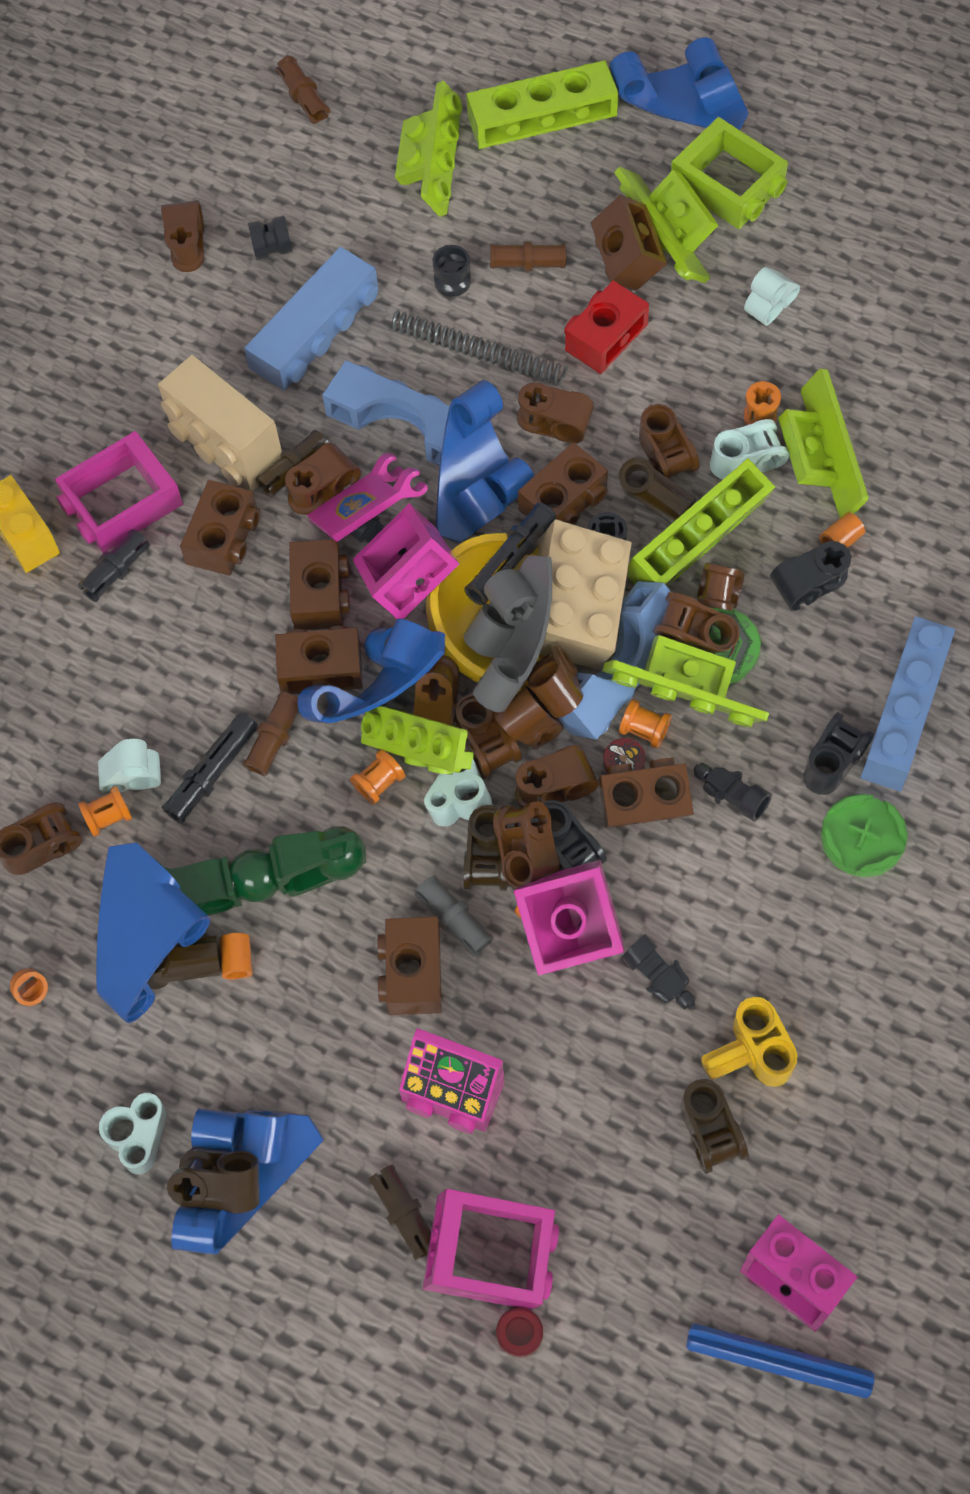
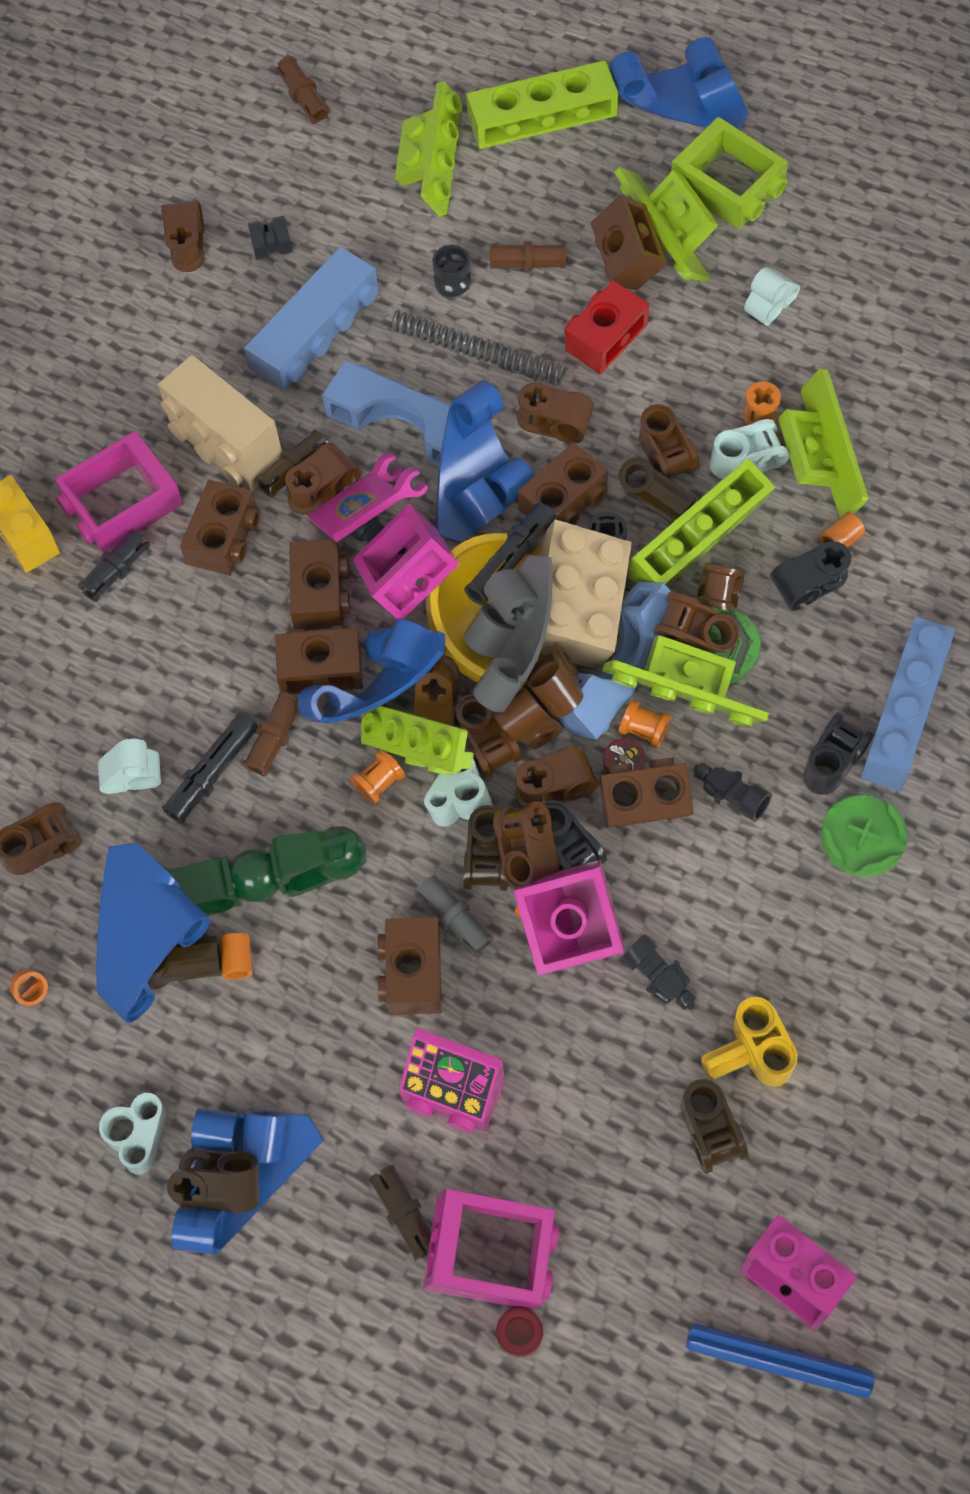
orange bush [78,785,133,837] -> none

